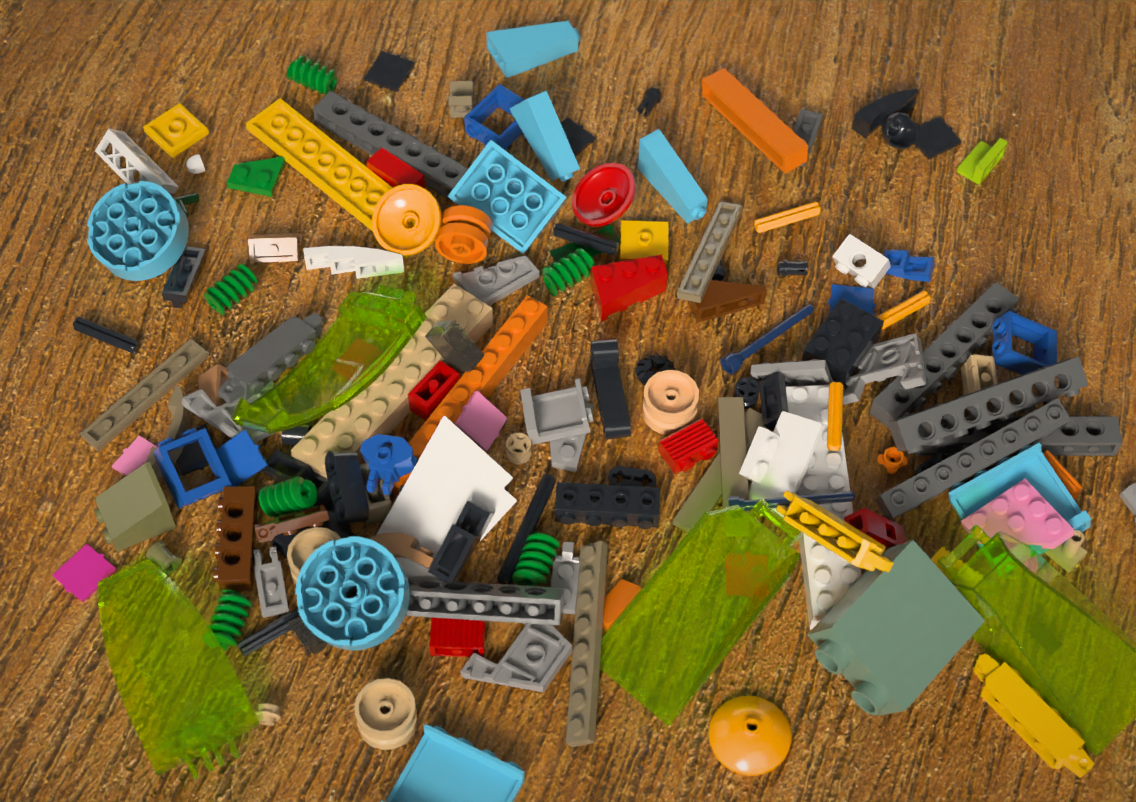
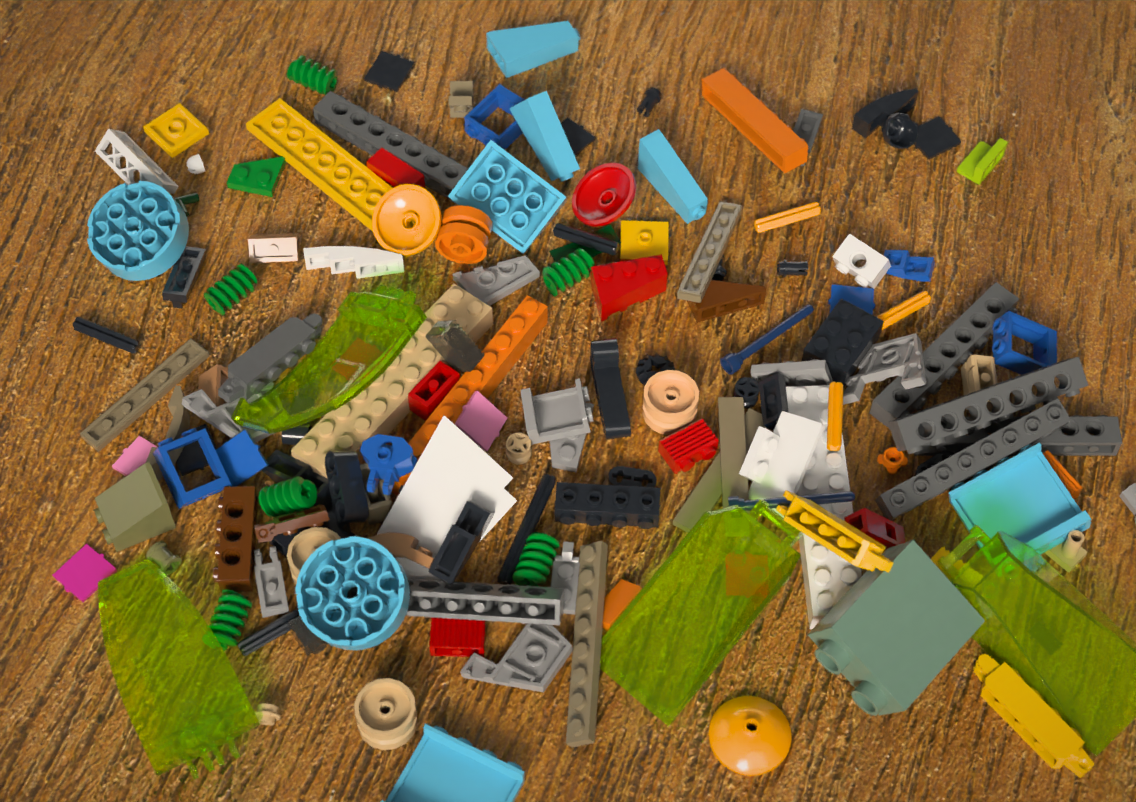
bright pink plate [961,479,1075,549] -> none

